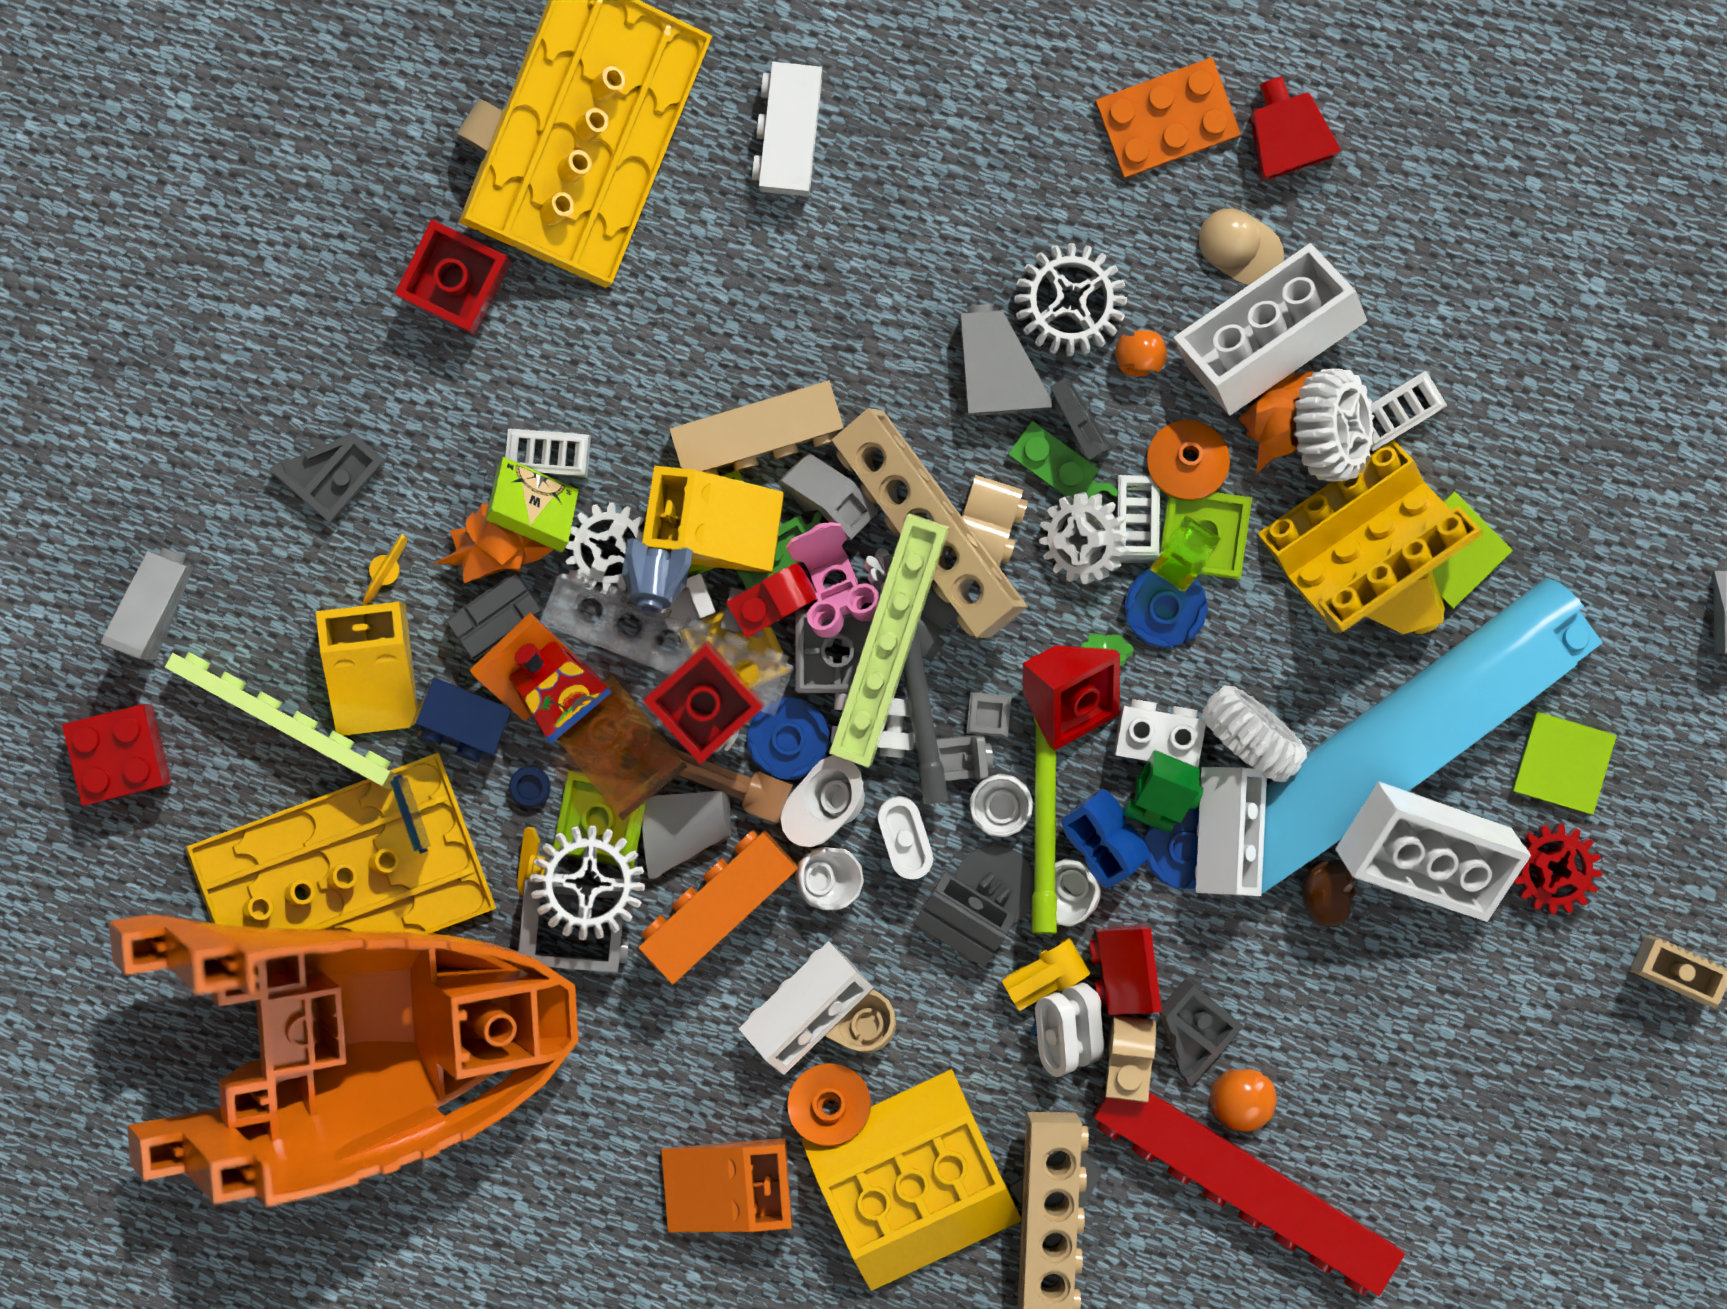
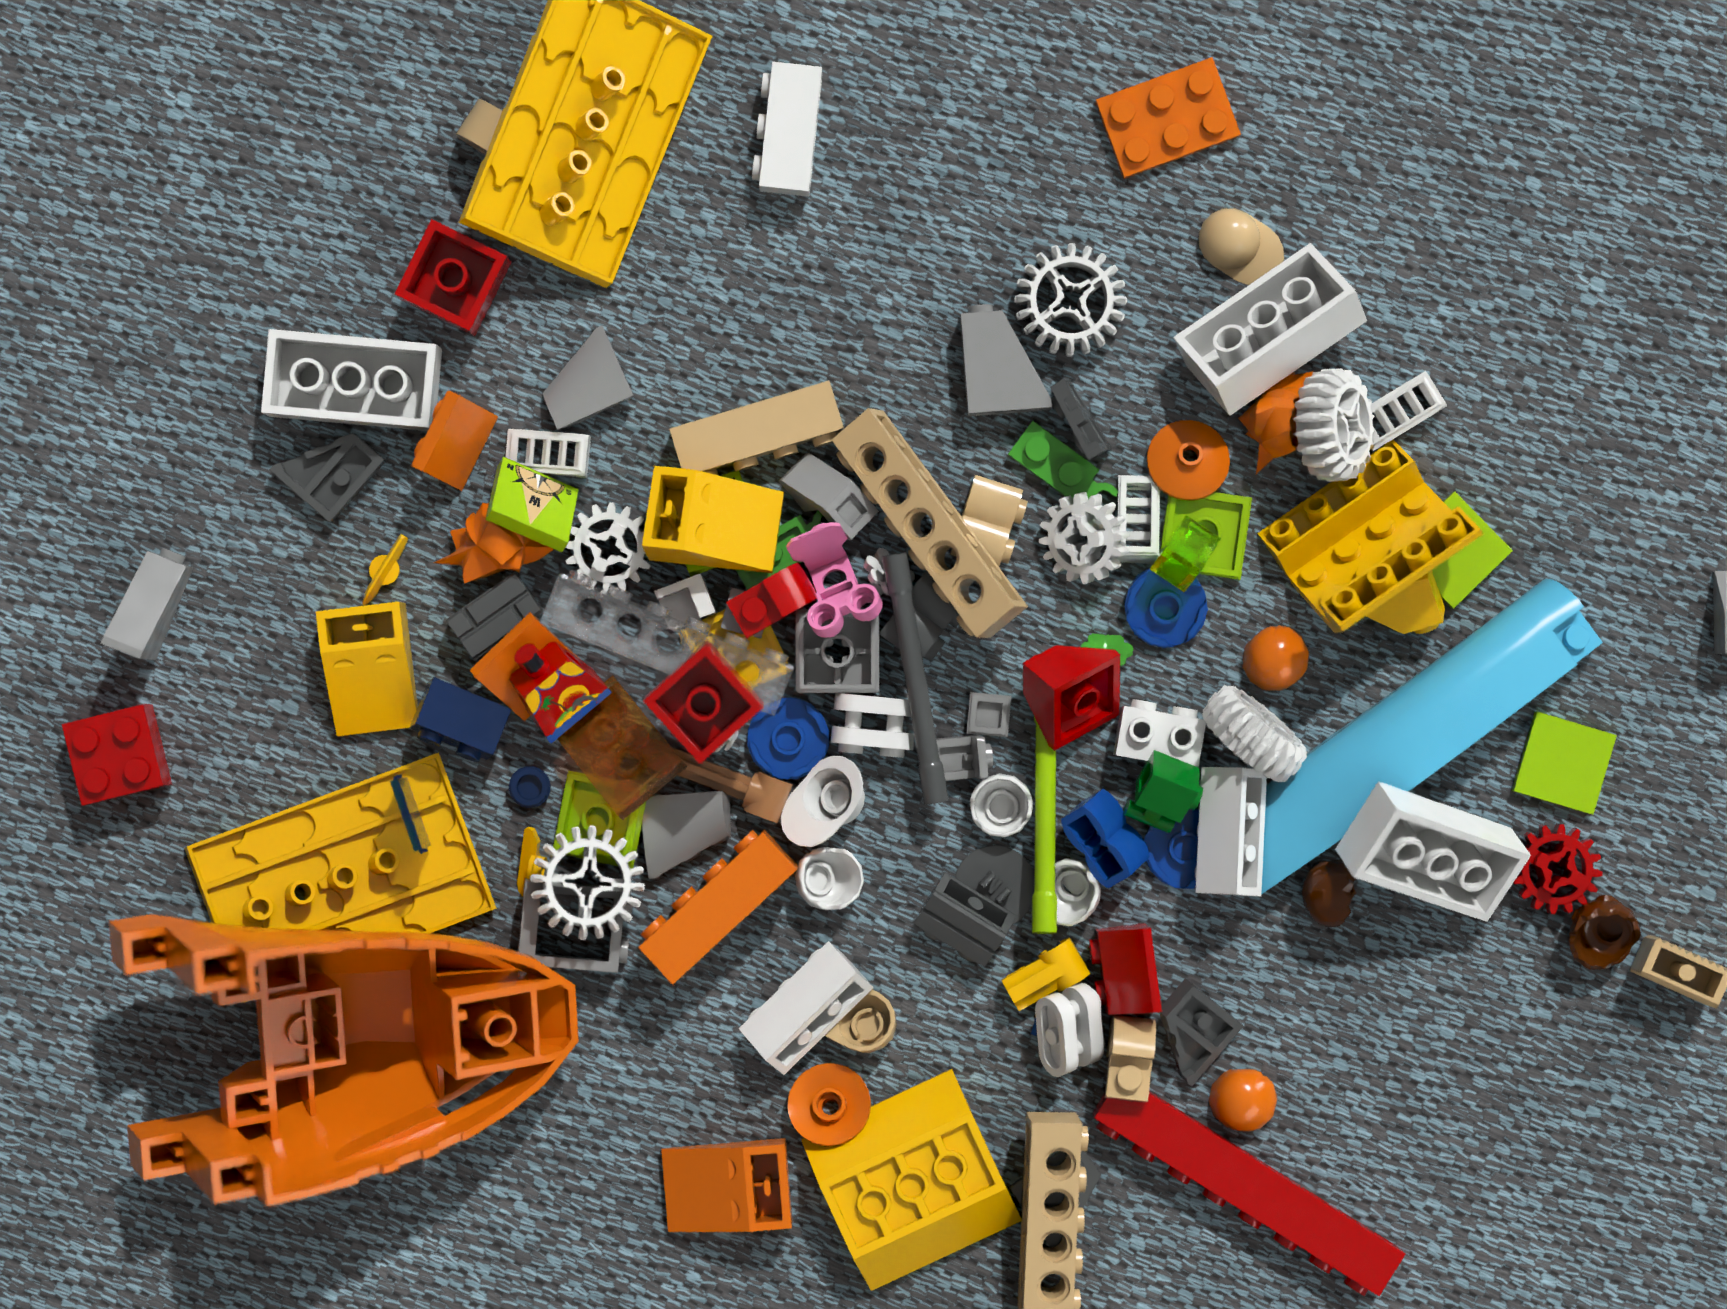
yellowish green plate [165,652,397,789] -> none
sand blue brick [622,538,693,614] -> none
yellowish green plate [829,514,950,767] -> none
white brick [878,796,933,879] -> none
orange piece [1115,330,1167,376] -> none
red torso [1250,76,1340,182] -> none
none -> white brick [261,329,442,431]
none -> orange tile [411,390,498,491]
none -> light grey slope [542,326,634,432]
none -> orange hair [1243,625,1309,691]
none -> reddish brown hair [1568,895,1641,970]

